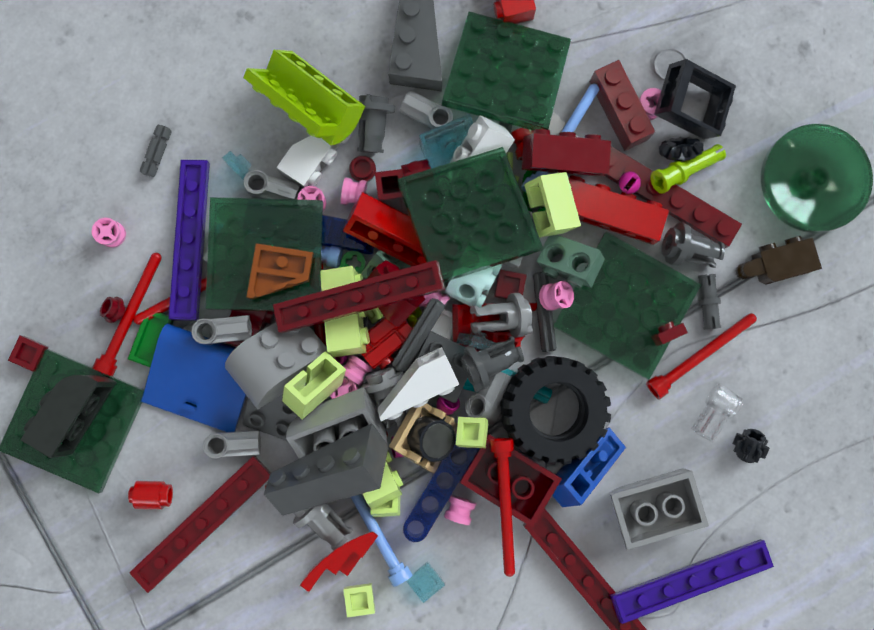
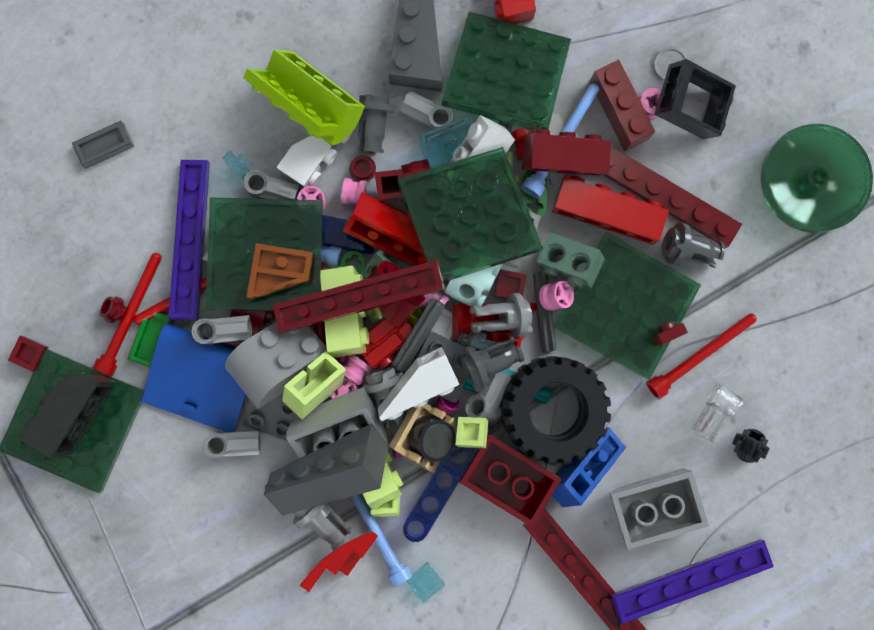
bright pink wheel [92,217,126,248] -> none
red brick [128,481,173,510] -> none
dark red plate [129,456,271,593] -> none
dark grey axle [140,124,172,177] -> none
yellowish green plate [343,583,375,618] -> none
bright pink wheel [444,495,476,525] -> none
red piece [490,438,515,577] -> none
yellowish green piece [524,172,581,238] -> none
dark pink hinge [619,171,641,194] -> none
lime pin [650,144,726,194] -> none
black gear [659,137,704,161] -> none
dark grey pin [698,274,721,330] -> none
dark brown hinge [735,235,822,285] -> none
none -> dark grey tile [72,120,135,169]

